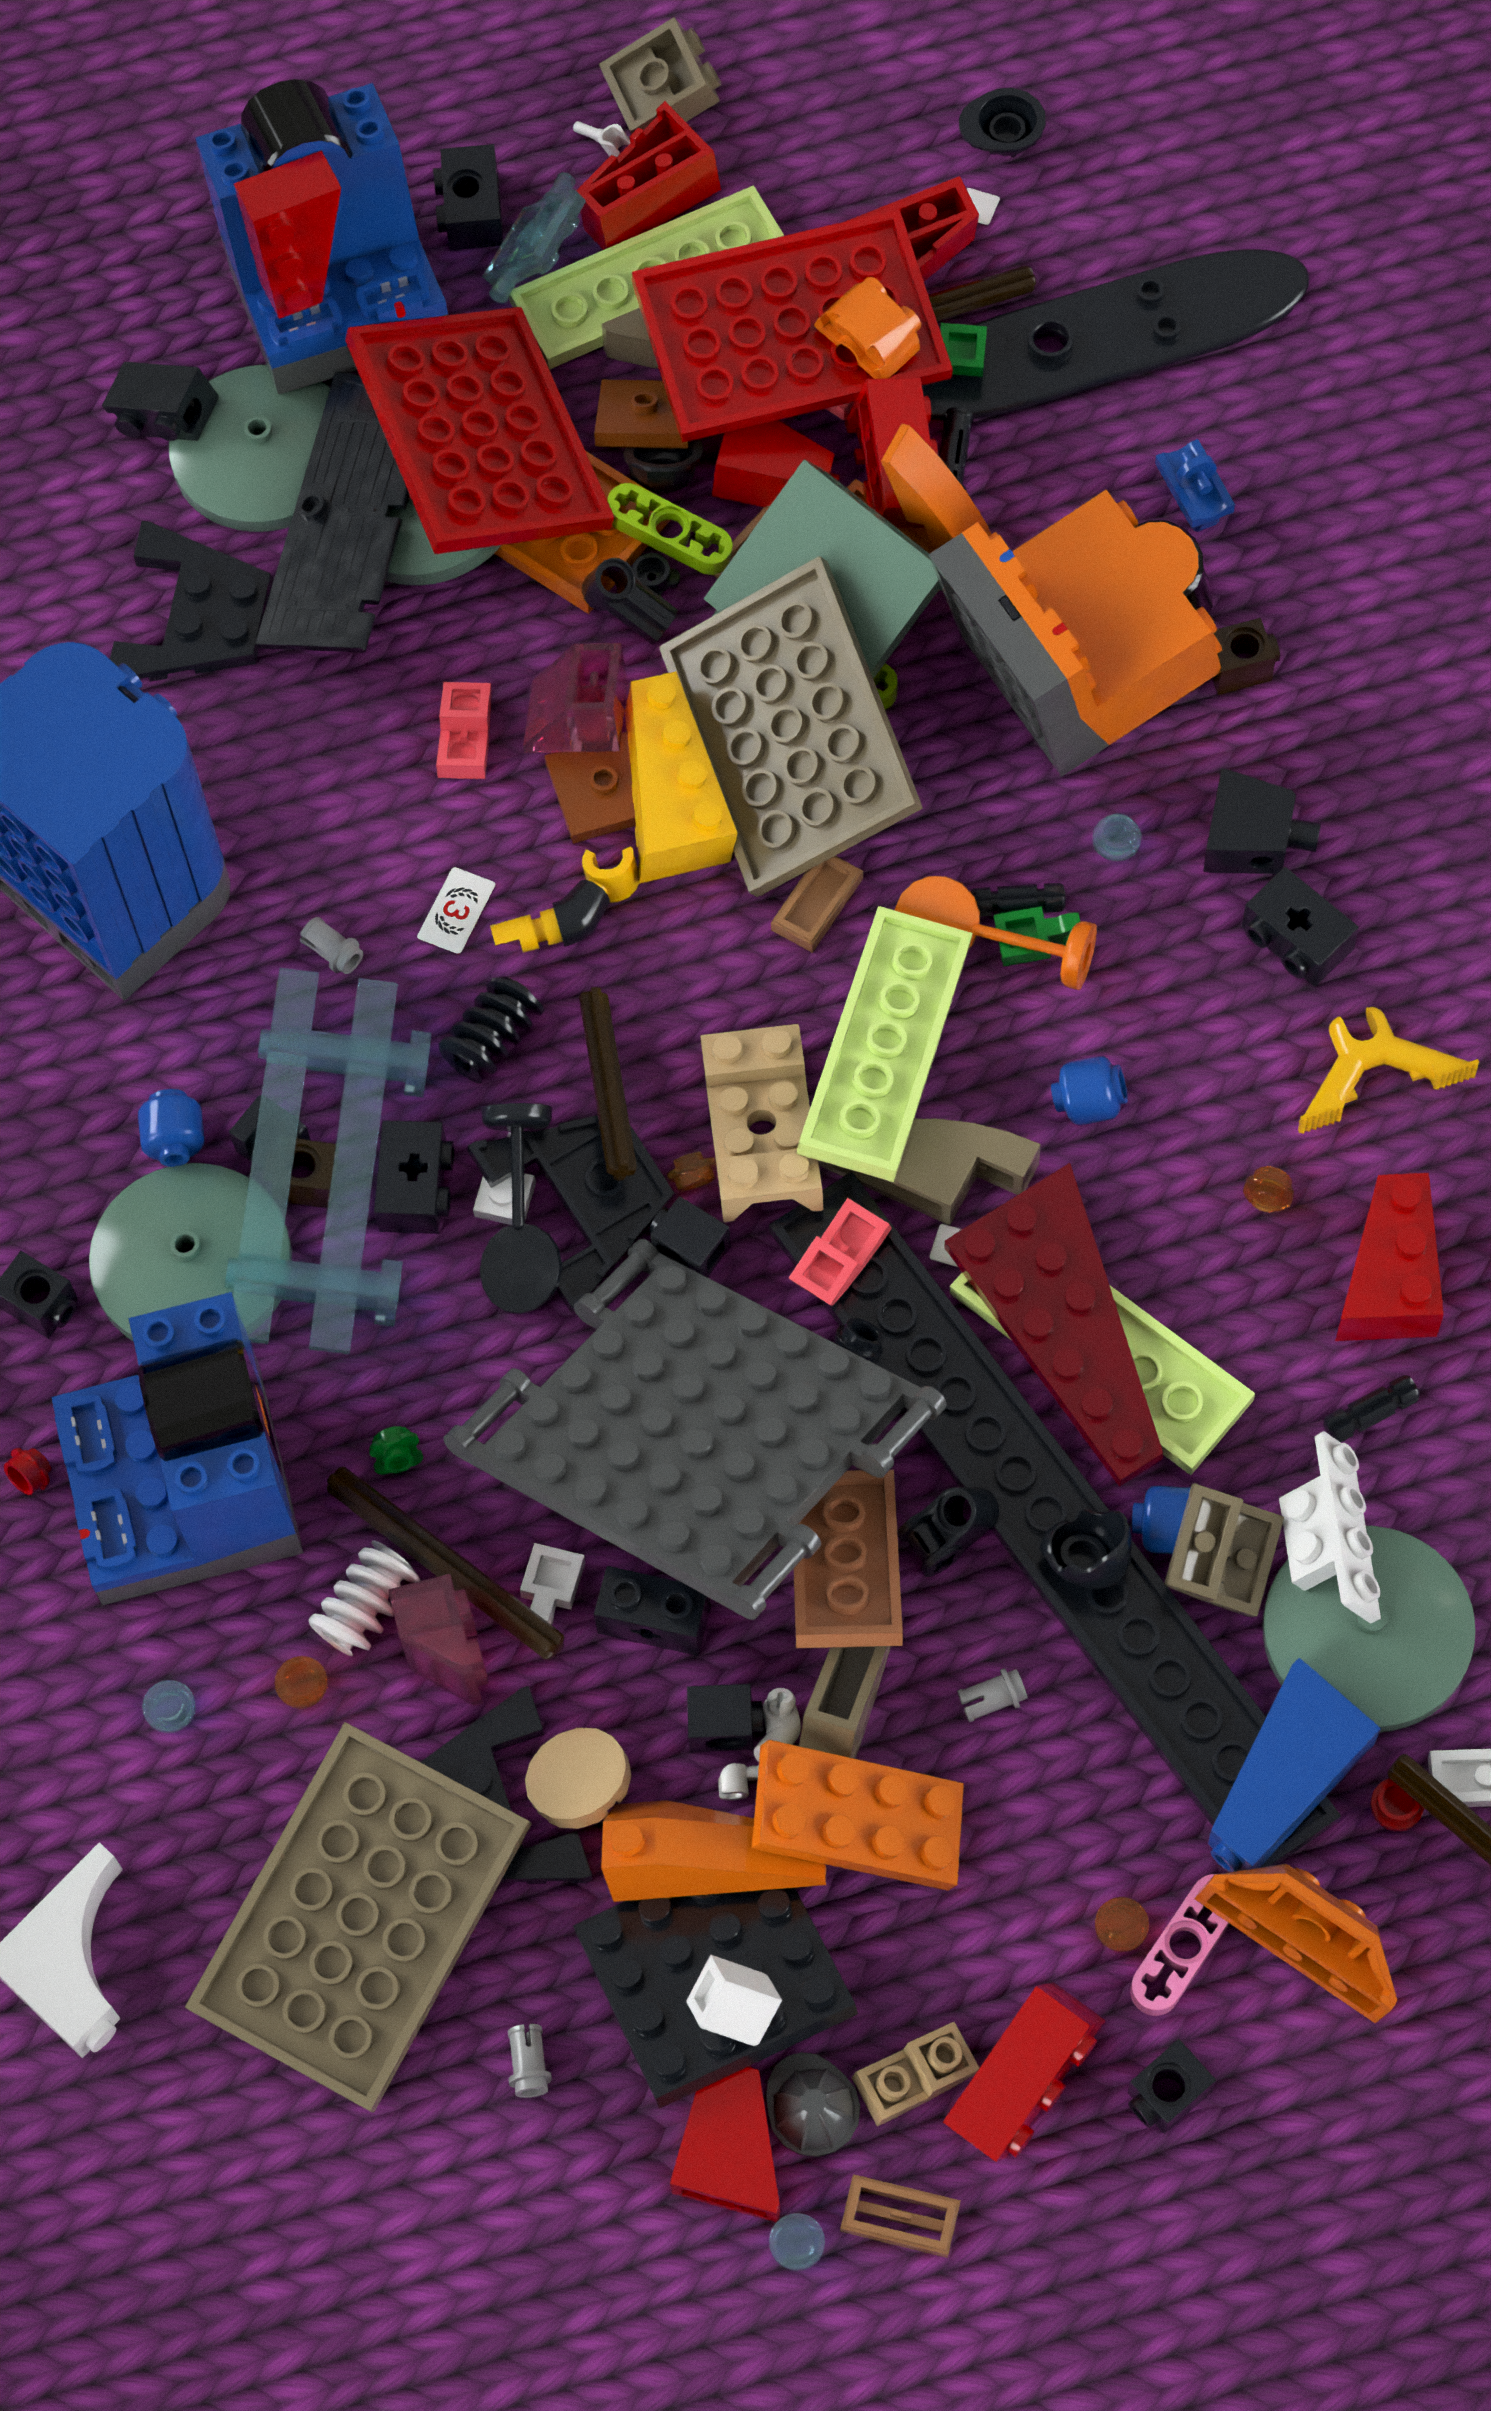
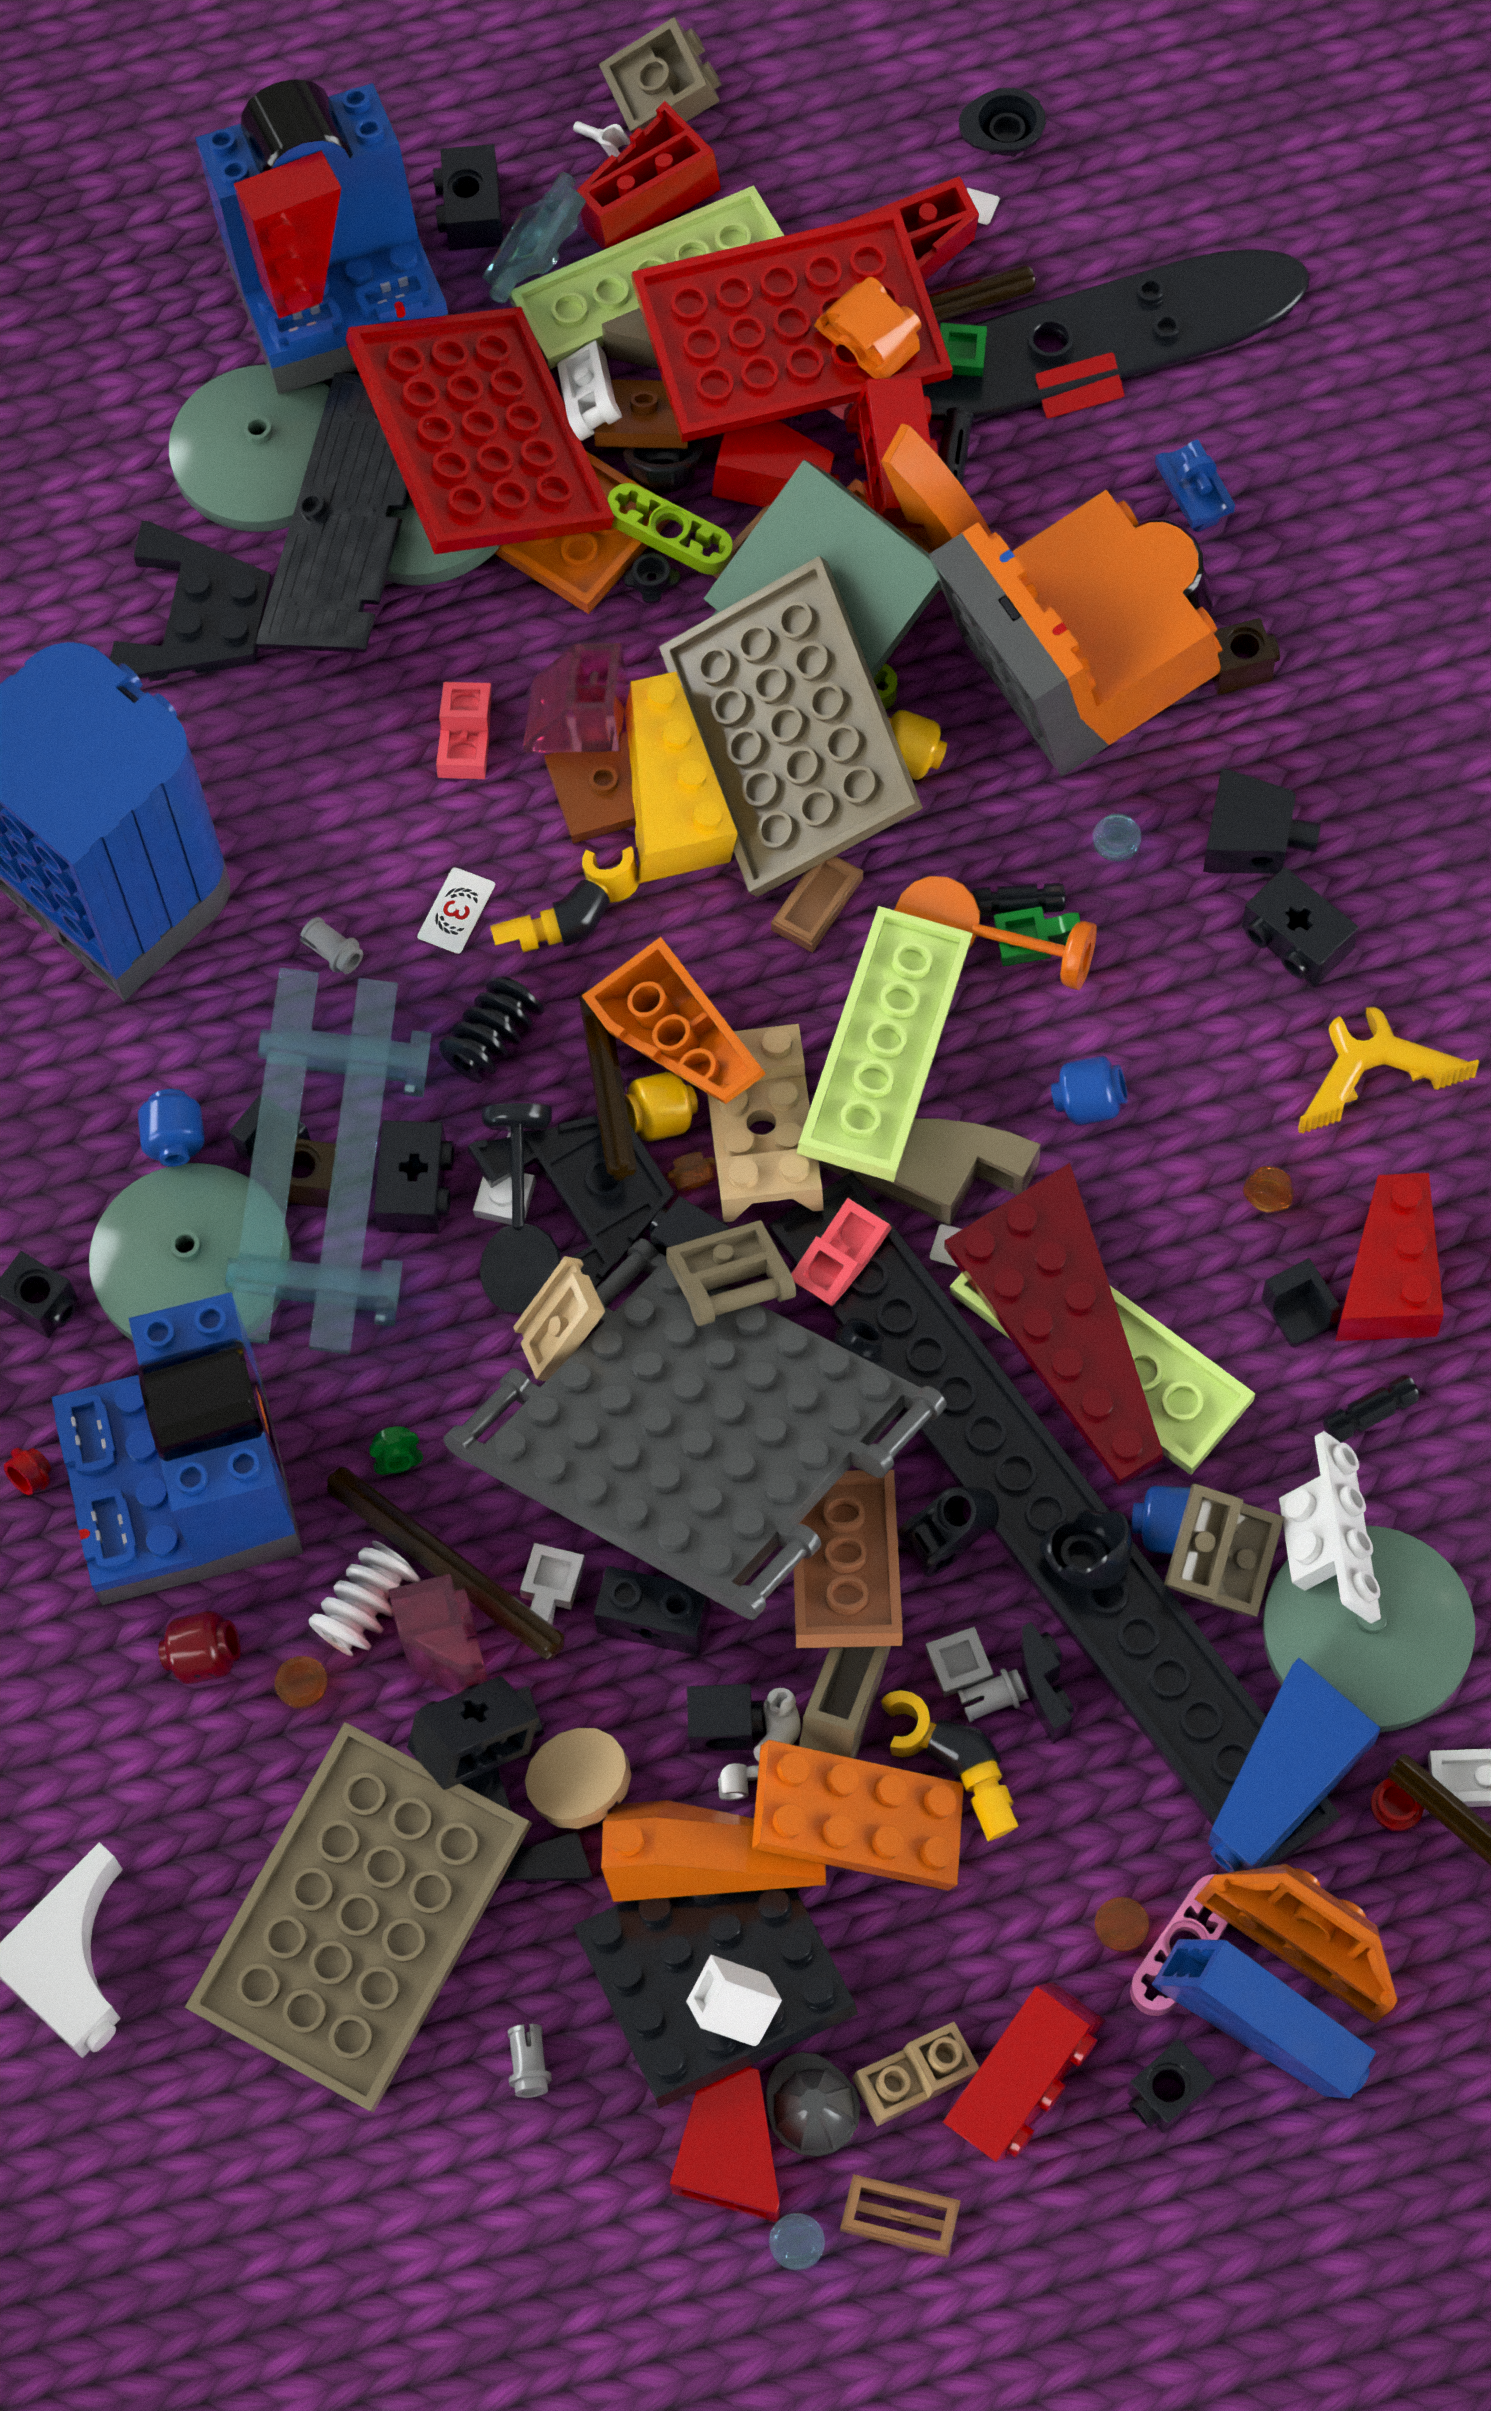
black brick [102,362,219,441] -> none
clear light blue plate [142,1680,196,1733] -> none
black piece [582,558,678,645] -> none
none -> dark red head [158,1611,241,1684]
none -> black brick [407,1675,539,1790]
none -> tan plate [513,1256,605,1381]
none -> white plate [557,340,622,441]
none -> orange wedge [582,937,766,1104]
none -> yellow head [625,1072,698,1142]
none -> dark tan plate [666,1220,796,1326]
none -> yellow piece [881,1690,1018,1842]
none -> yellow head [888,710,947,780]
none -> light grey plate [925,1626,993,1697]
none -> black slope [1021,1622,1074,1744]
none -> red sticker [1035,352,1124,419]
none -> blue slope [1151,1939,1376,2099]
none -> black panel [1261,1258,1341,1347]

